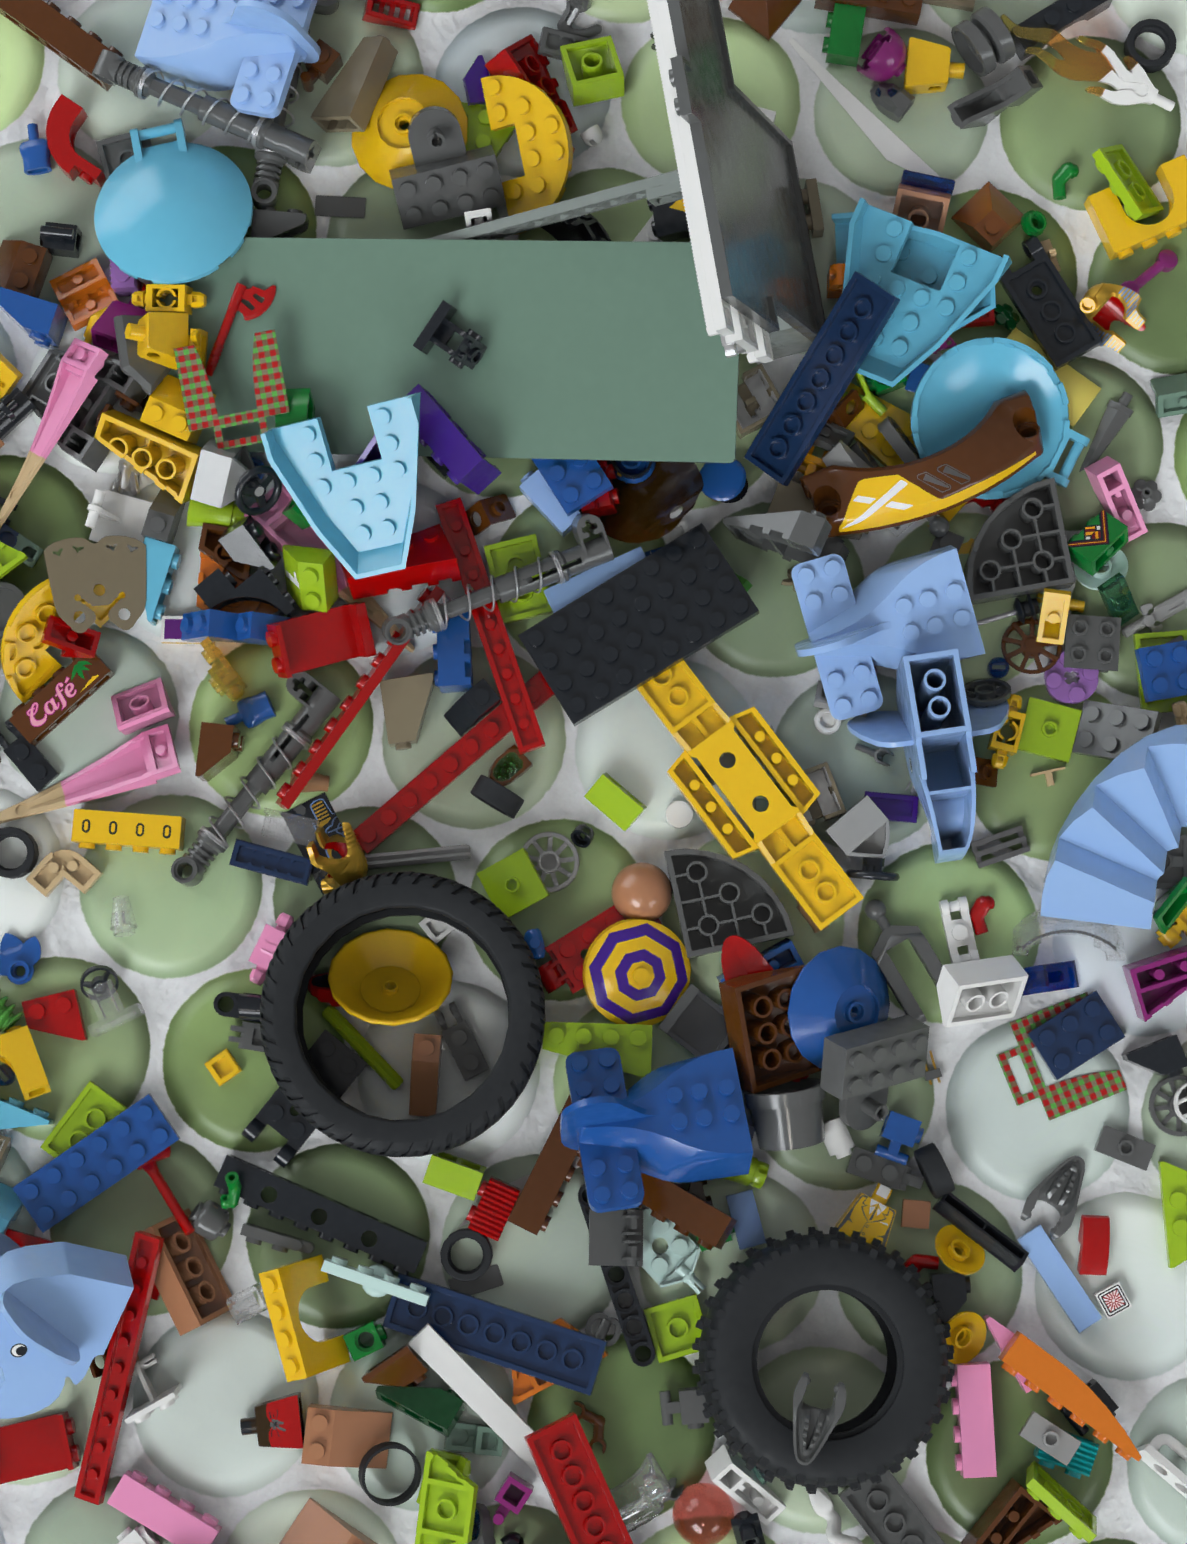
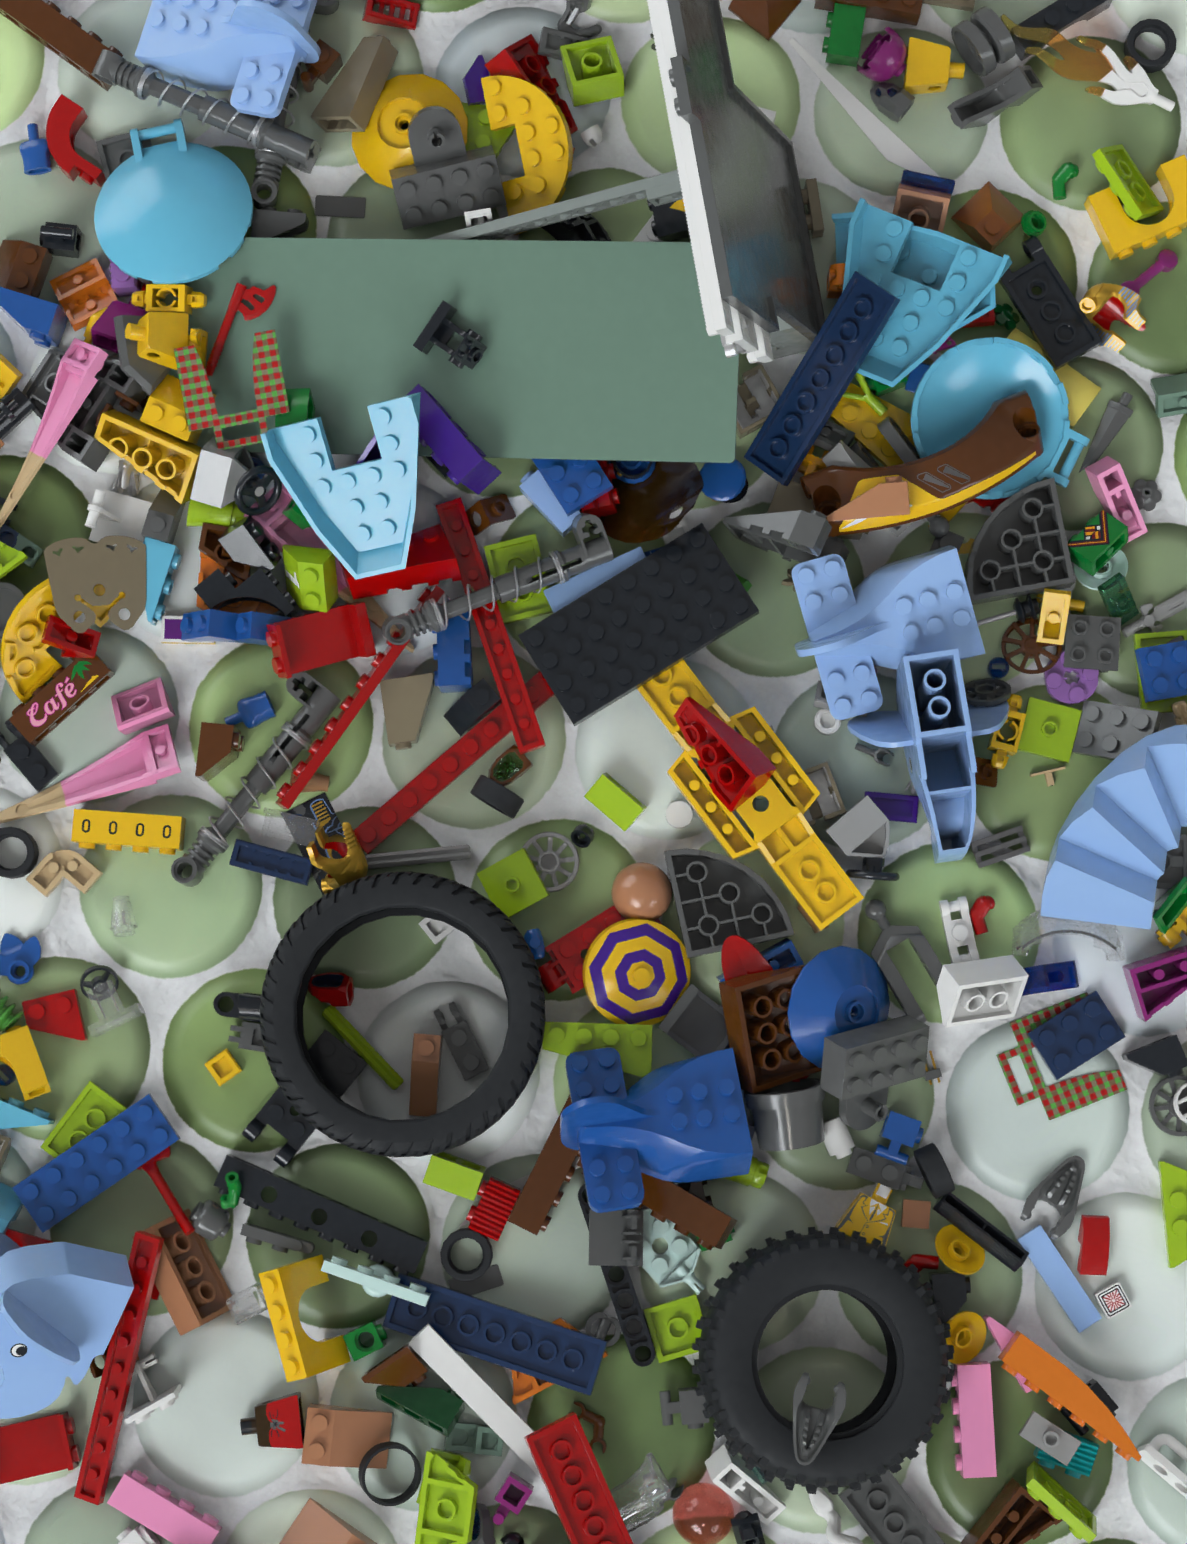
clear yellow plate [200,637,248,702] -> none
bright pink piece [248,912,294,986] -> none
yellow dish [327,928,453,1026] -> none
medium blue tile [726,1189,766,1250] -> none
reddish brown bracket [827,389,864,428] -> none
tan piece [1041,239,1061,272] -> none
dark grey plate [1094,1125,1156,1171] -> none
none -> red wedge [674,696,777,812]
none -> nougat slope [827,476,910,522]

